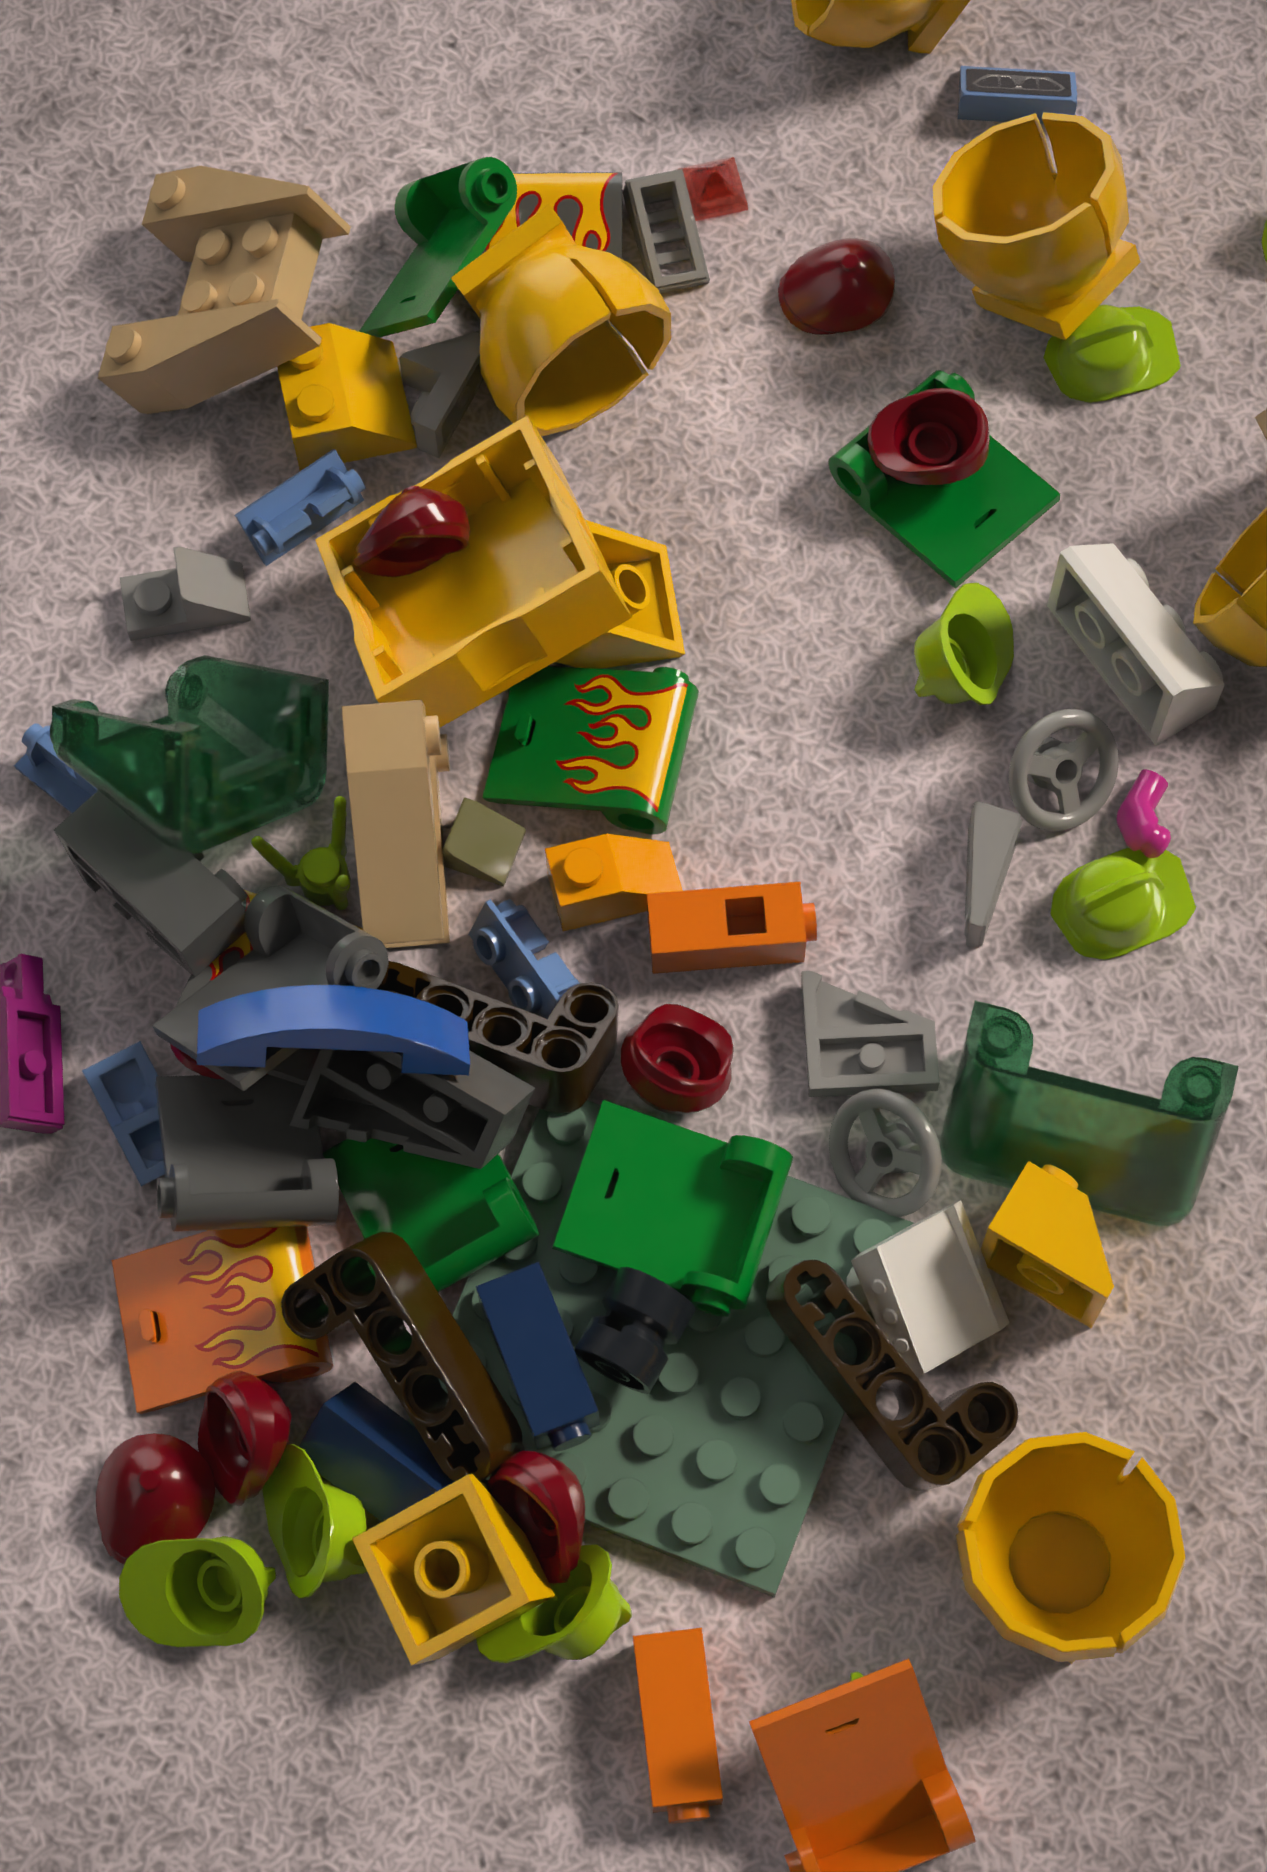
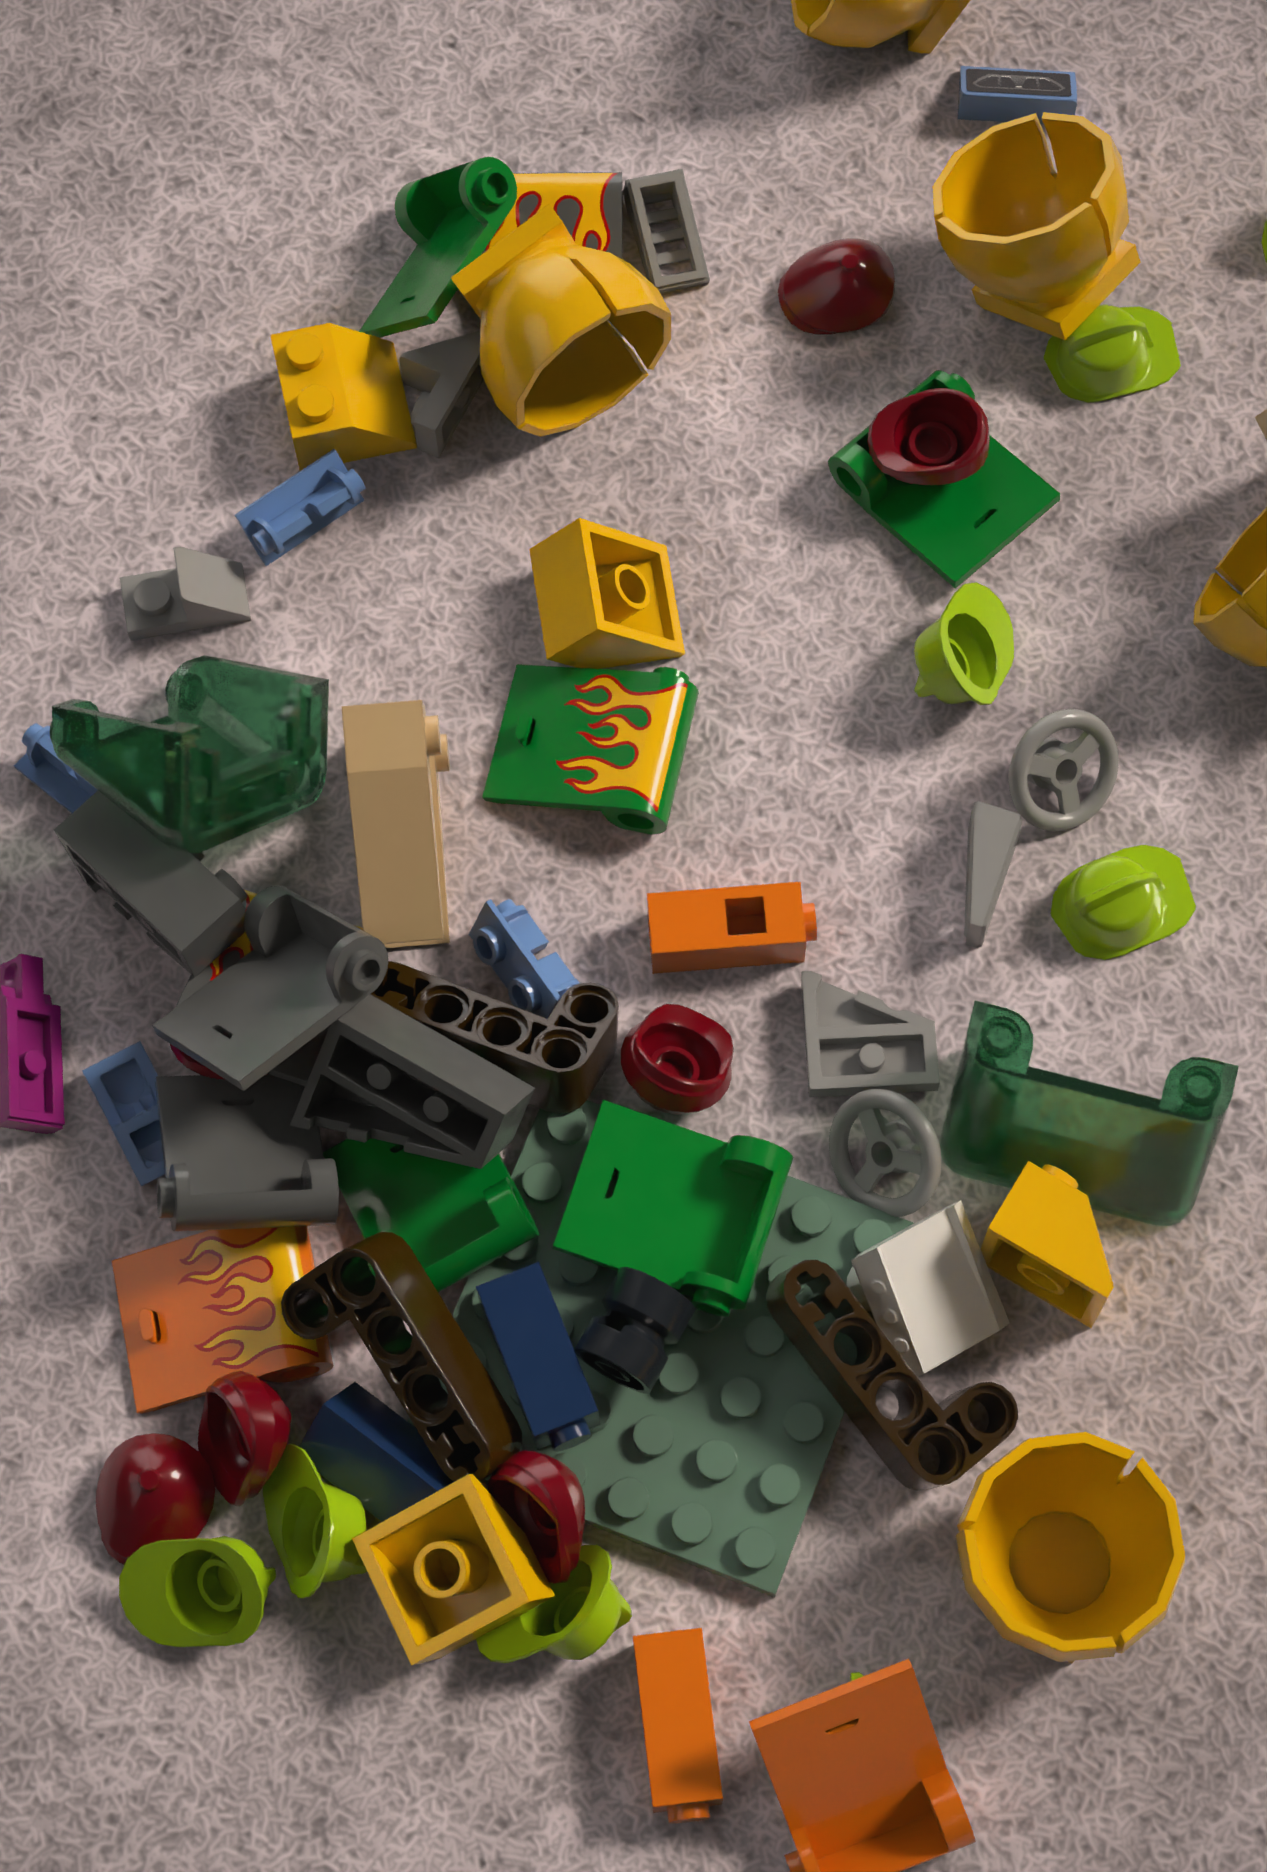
tan wedge [98,166,351,414] -> none
blue slope [196,985,470,1075] -> none
lime plant [251,796,351,910] -> none
yellow tile [315,415,632,728] -> none
dark red hat [353,486,471,577] -> none
olive slope [443,797,526,887] -> none
light orange slope [545,833,683,932] -> none
clear red slope [679,157,748,221] -> none
white slope [1047,543,1225,746] -> none
dark pink arm [1116,769,1171,858] -> none

